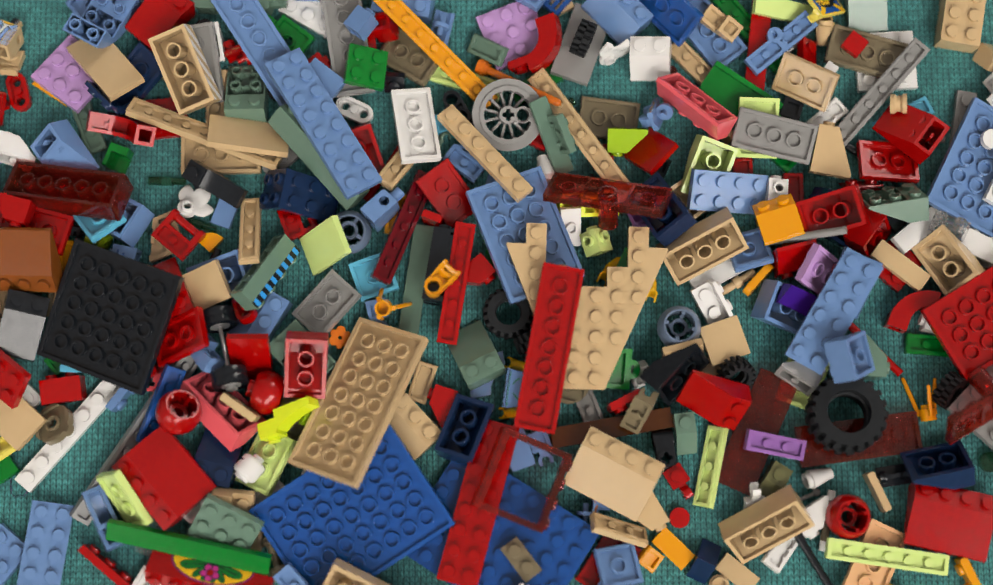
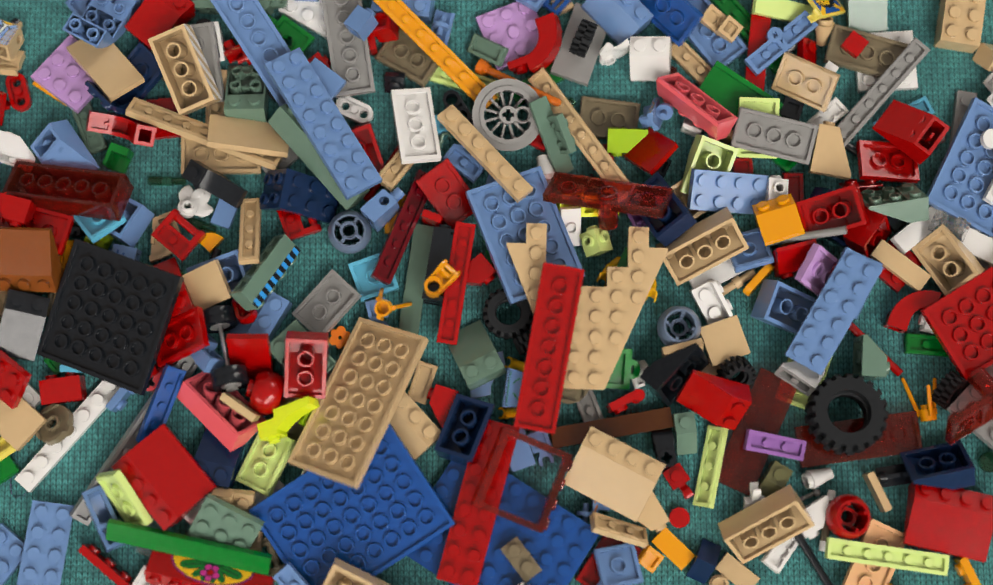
red wheel [155,389,202,435] -> none
white head [234,453,265,484] -> none
yellowish green tile [299,215,351,275] -> none
green plate [343,43,388,92] -> none
dark tan hinge [619,387,659,435] -> none
dark purple slope [776,283,817,316] -> none
medium blue slope [824,330,875,384] -> none
tan wheel [890,93,907,114] -> none
none -> white slope [680,118,702,137]

